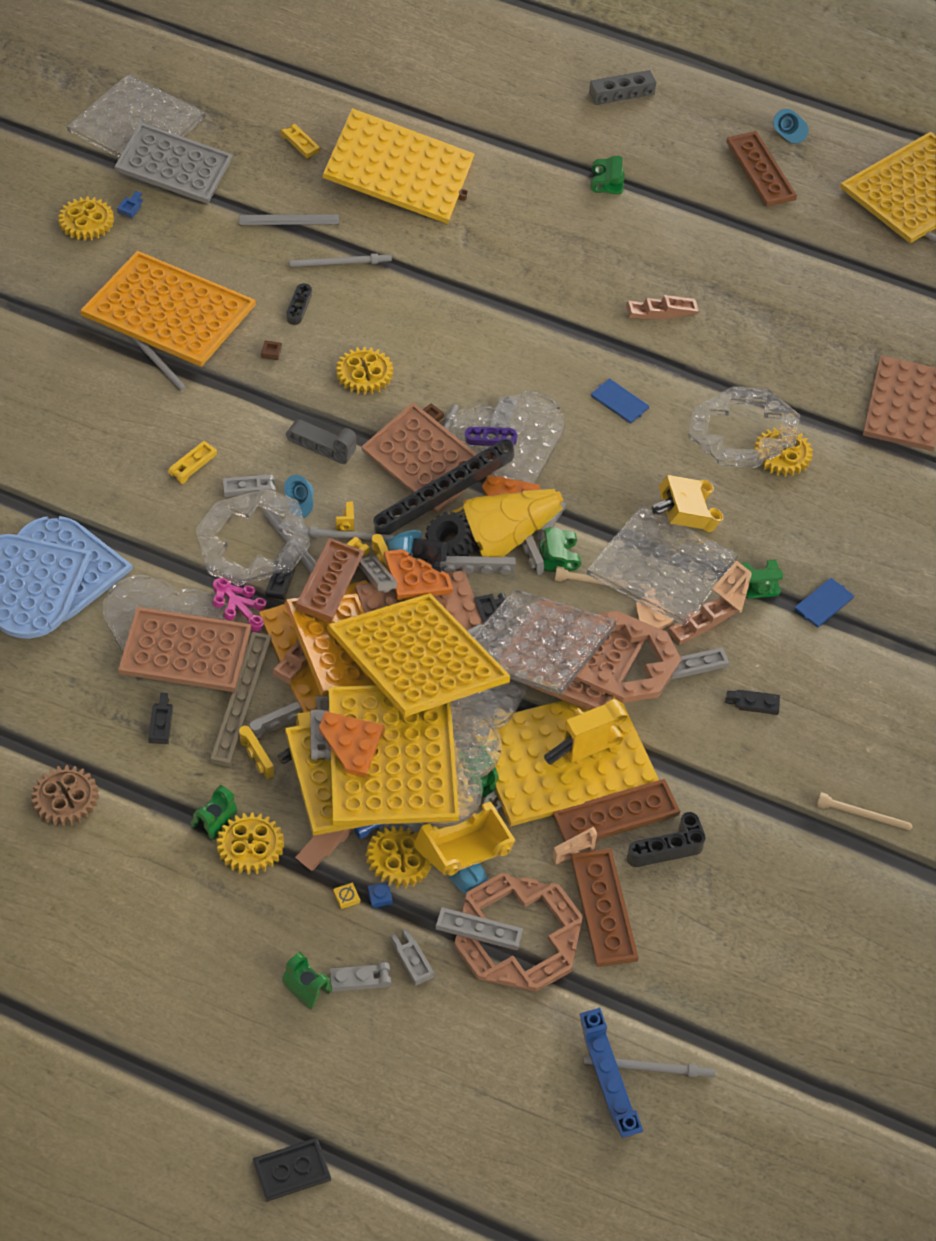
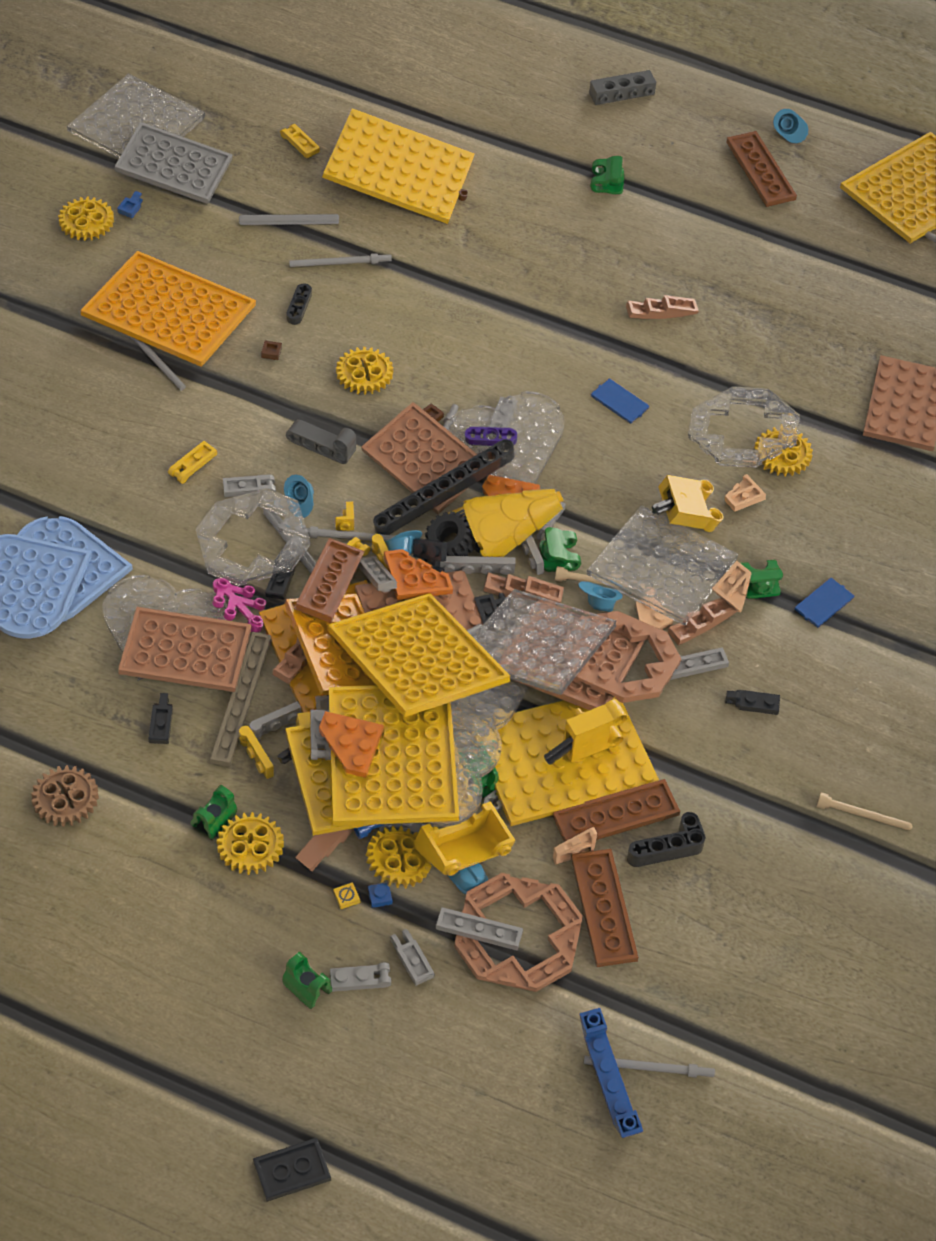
none -> nougat slope [483,572,564,604]
none -> dark azure piece [578,581,623,612]
none -> light nougat wing [725,474,766,512]

